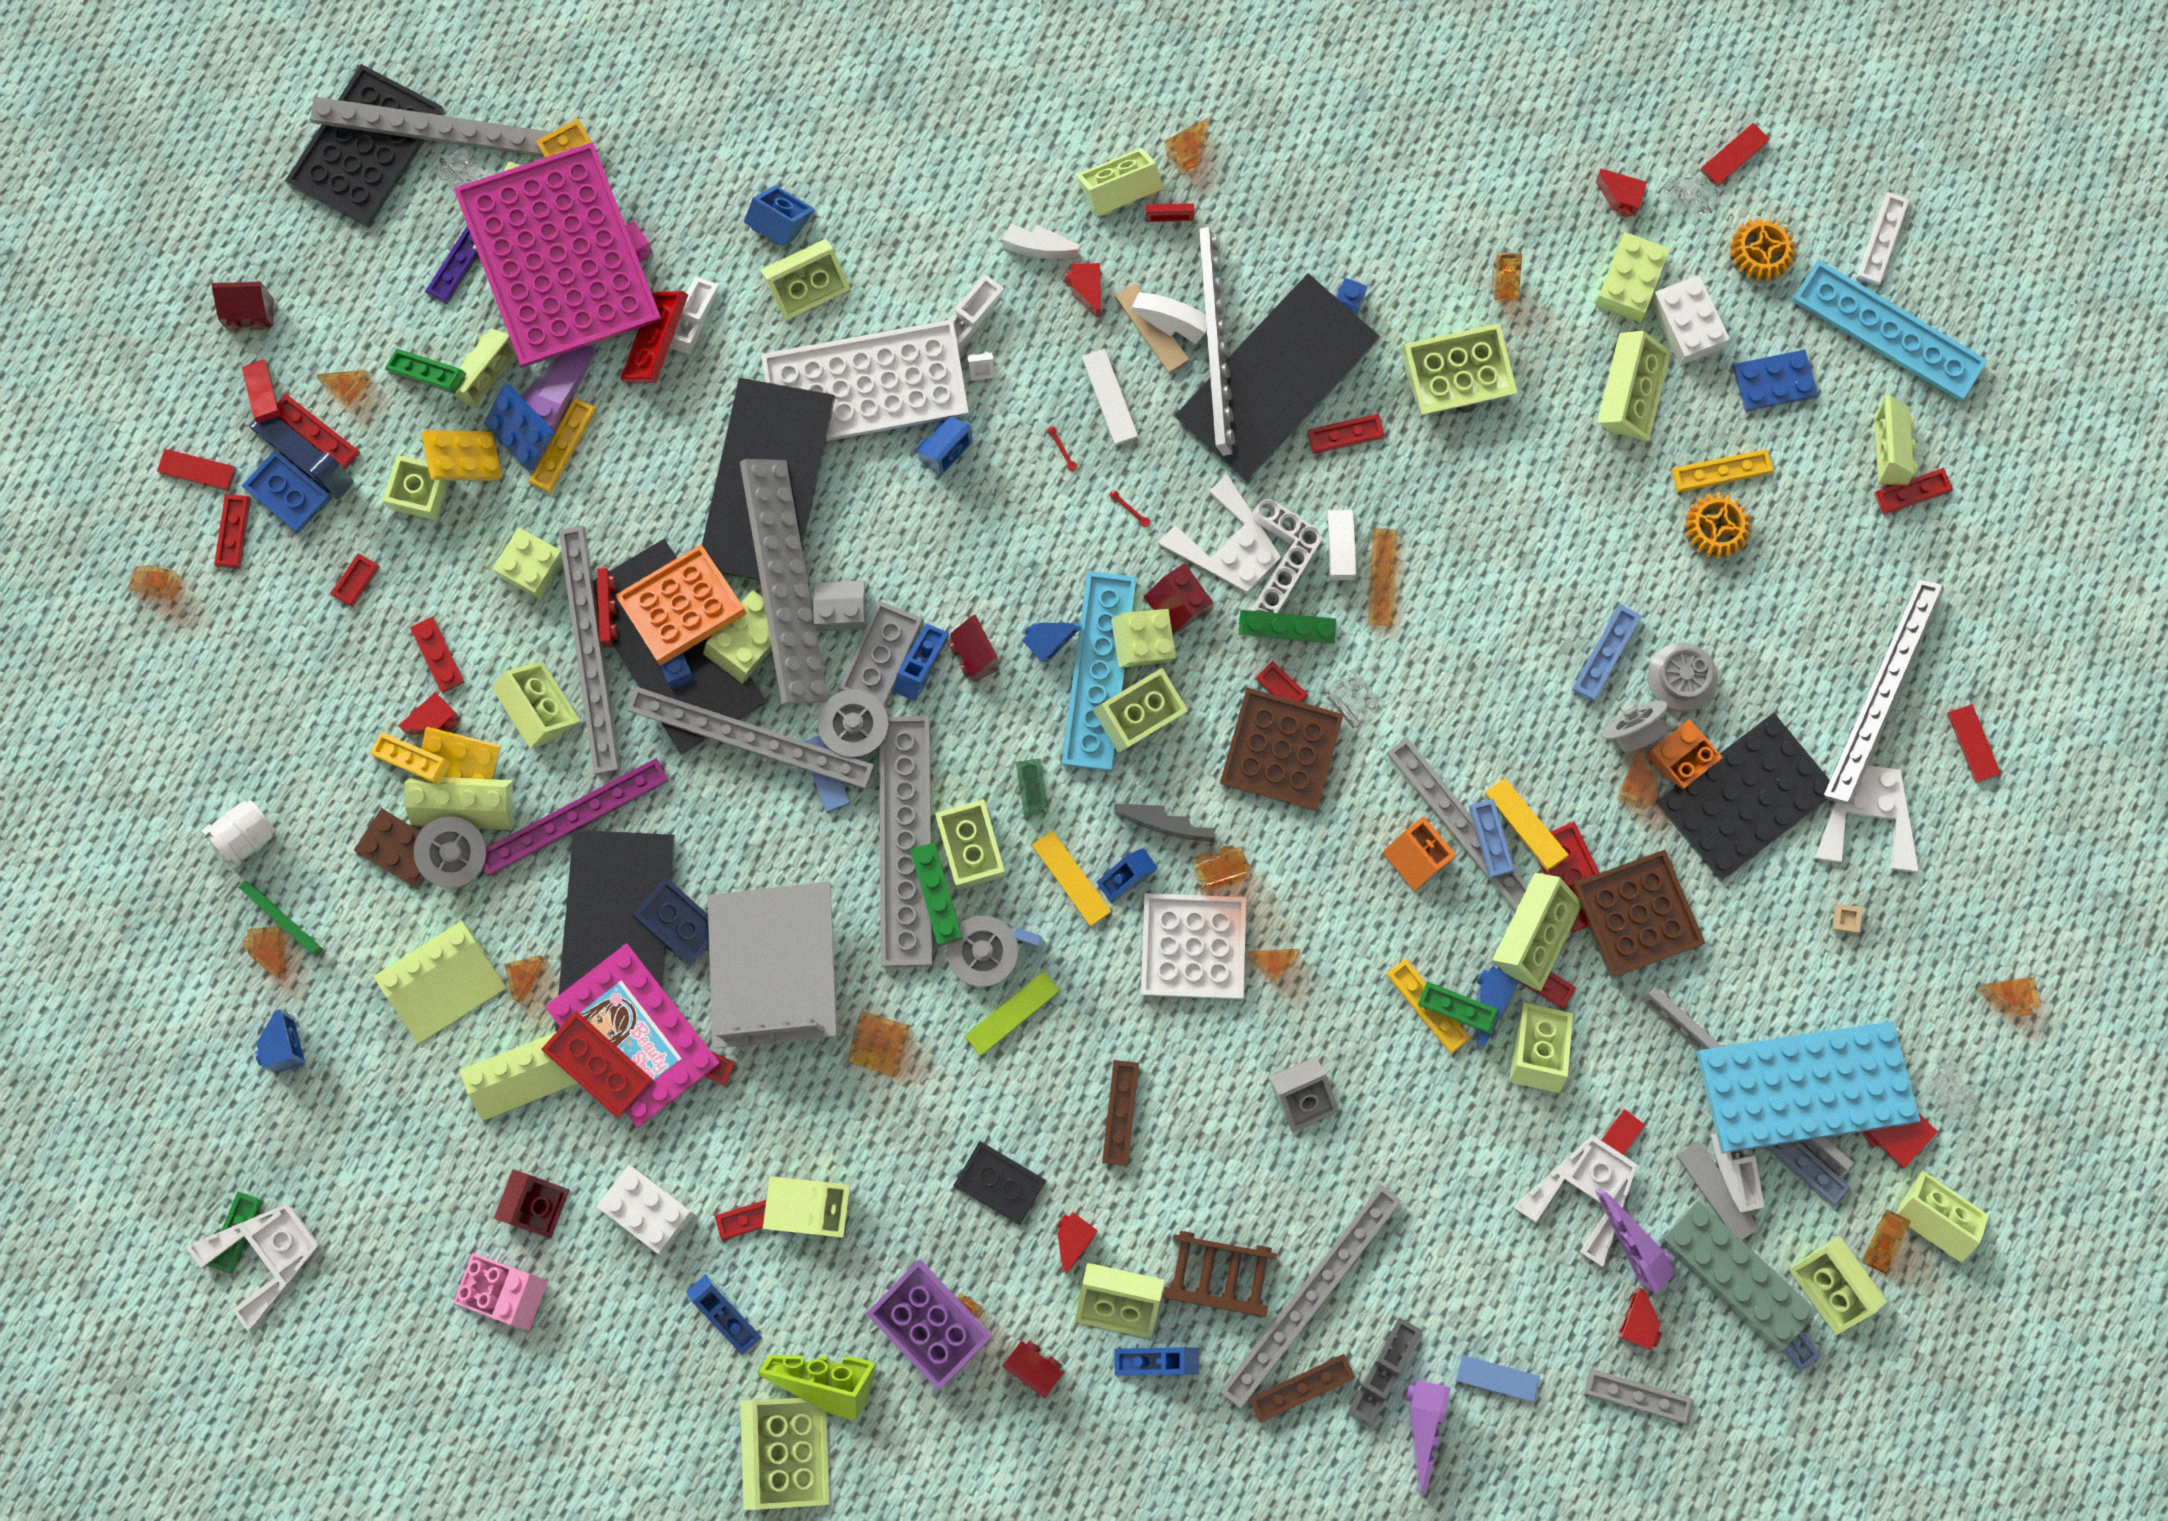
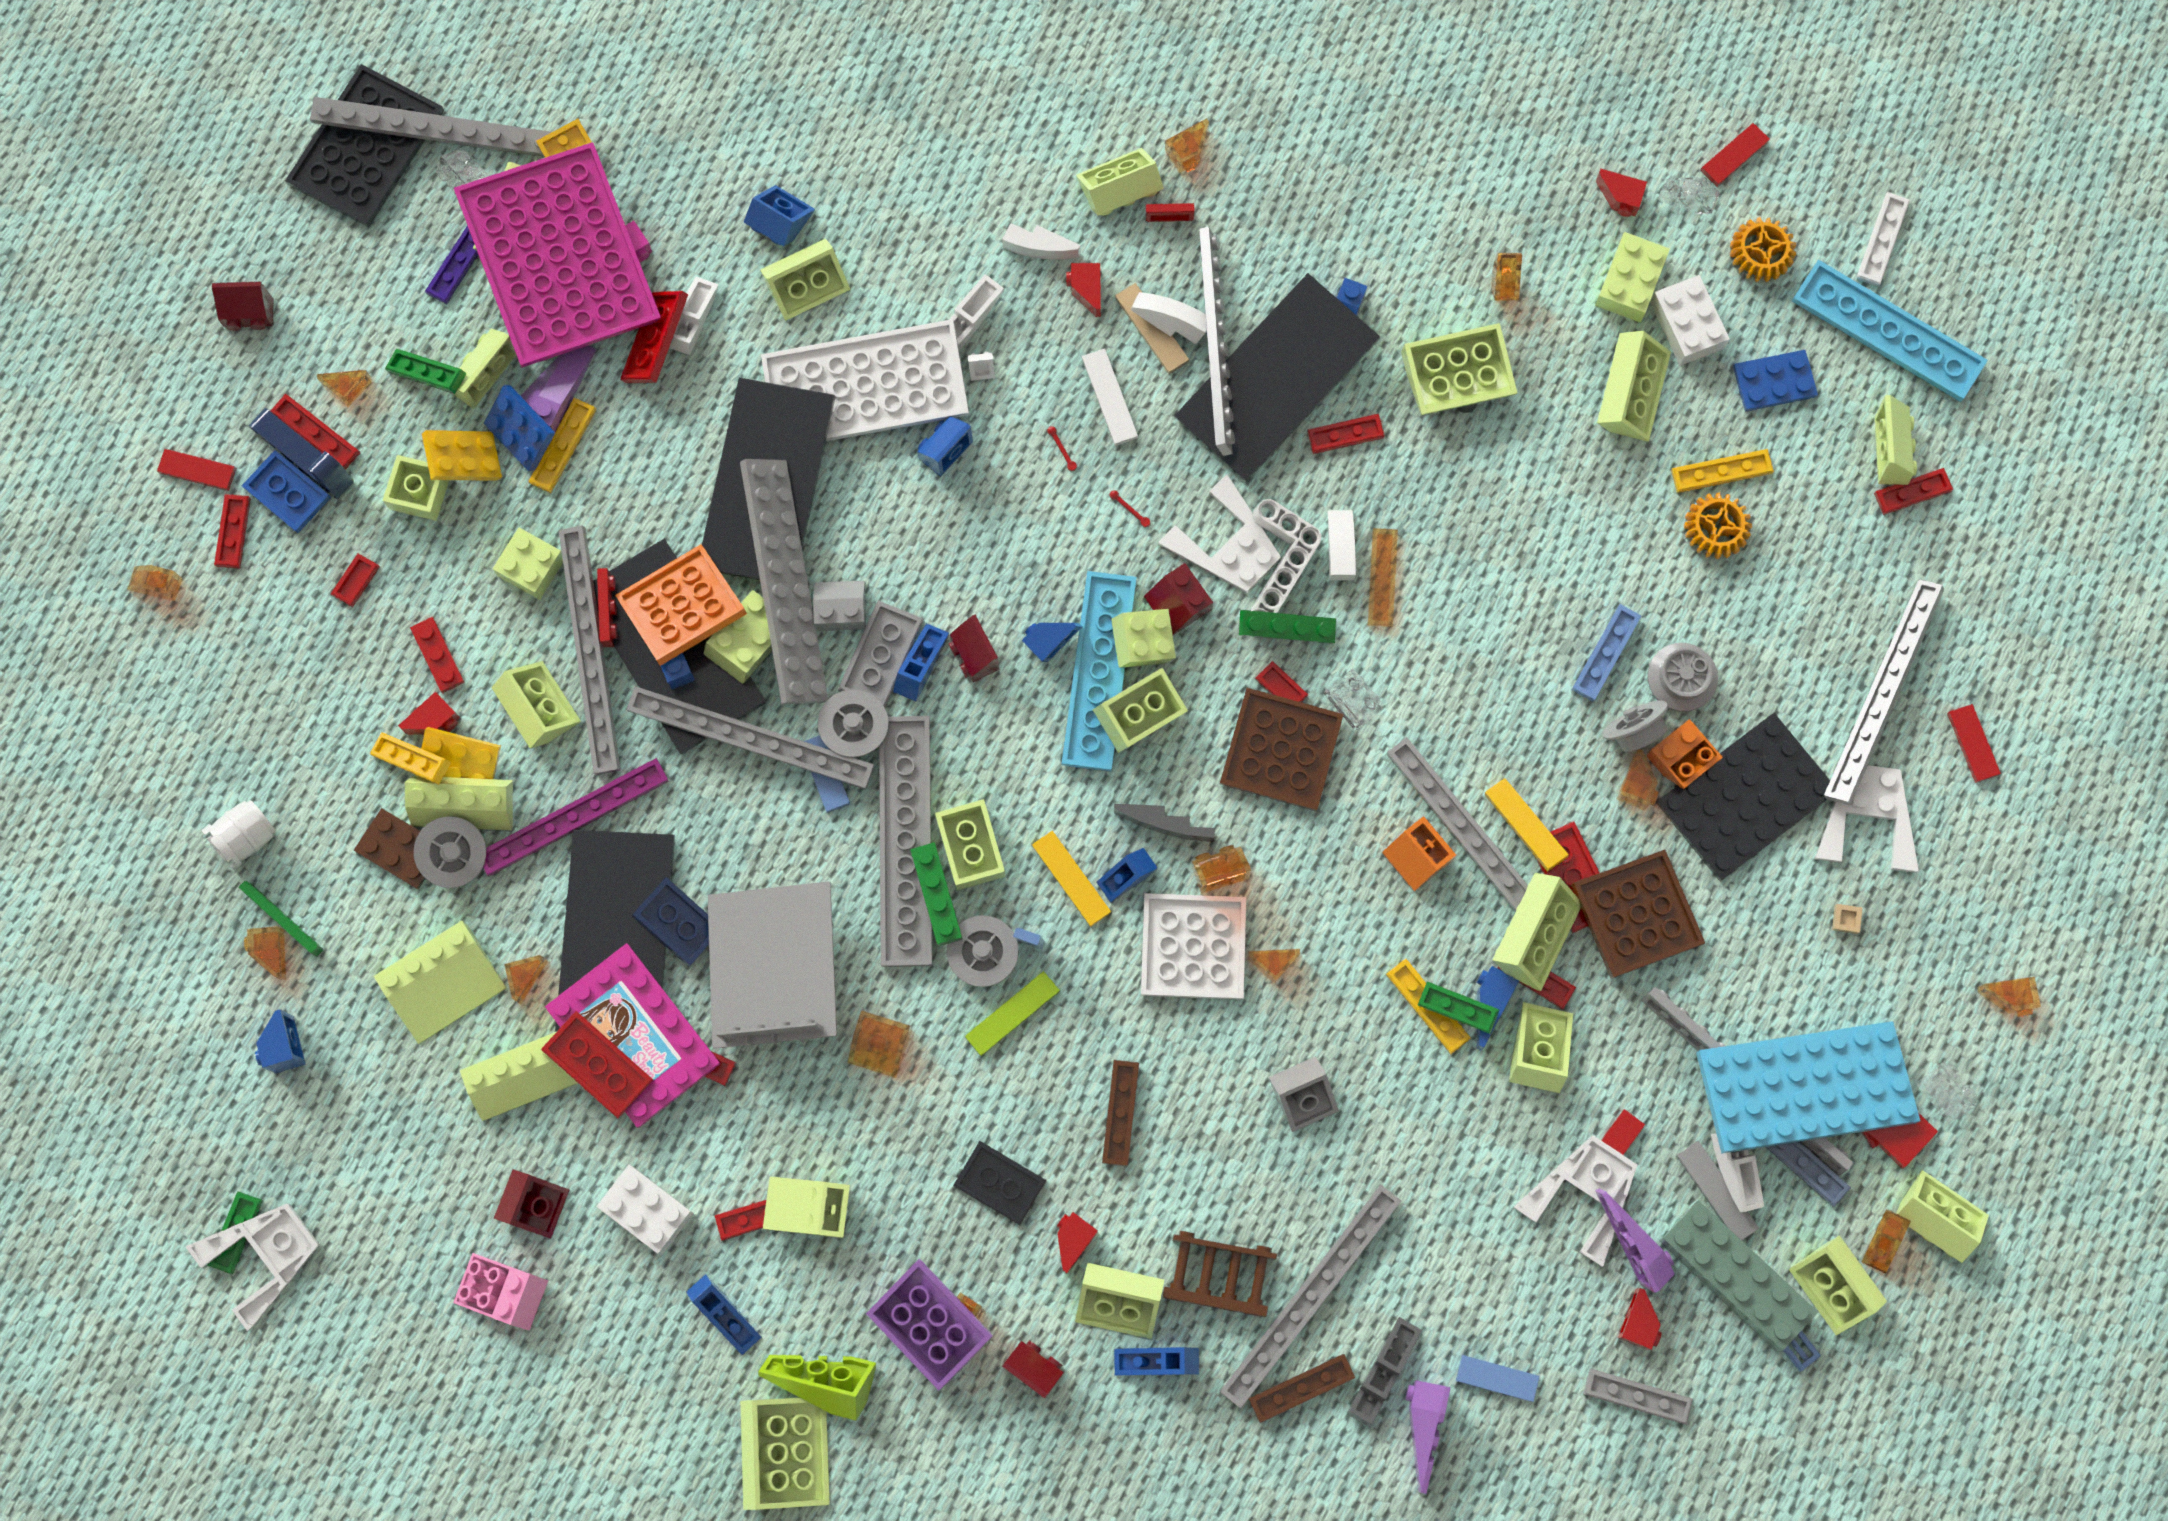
tile [242,359,280,424] -> none
clear green brick [1016,758,1049,817] -> none
medium blue tile [1469,799,1515,879] -> none

